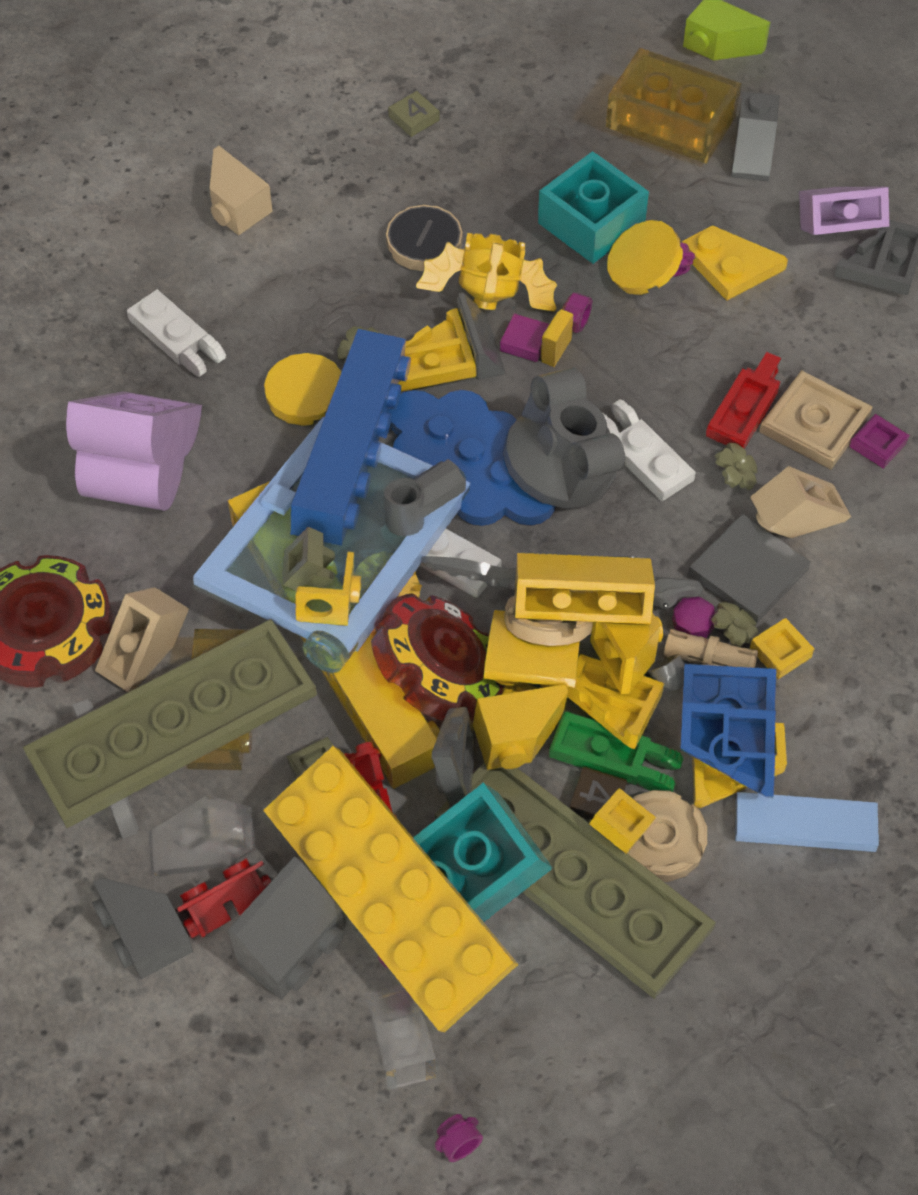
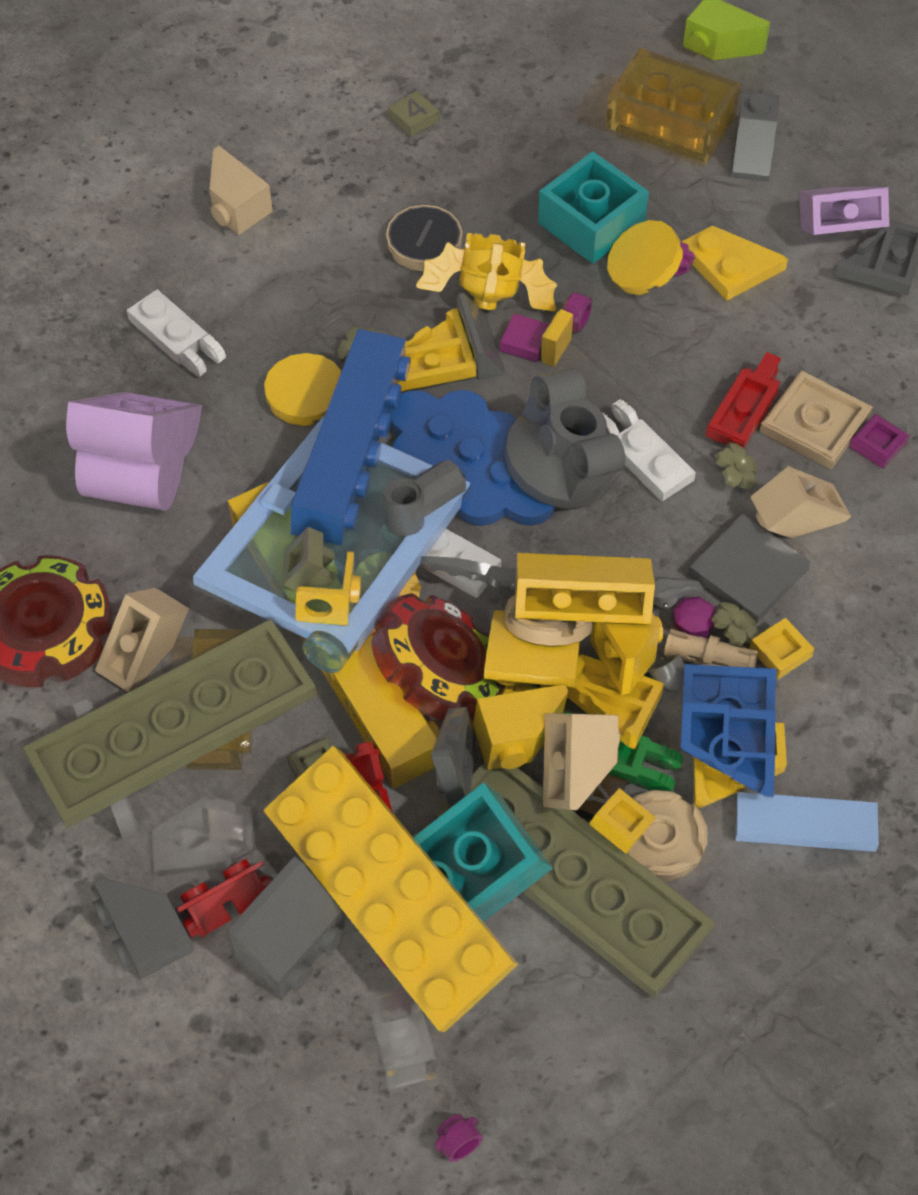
none -> tan slope [543,713,620,810]

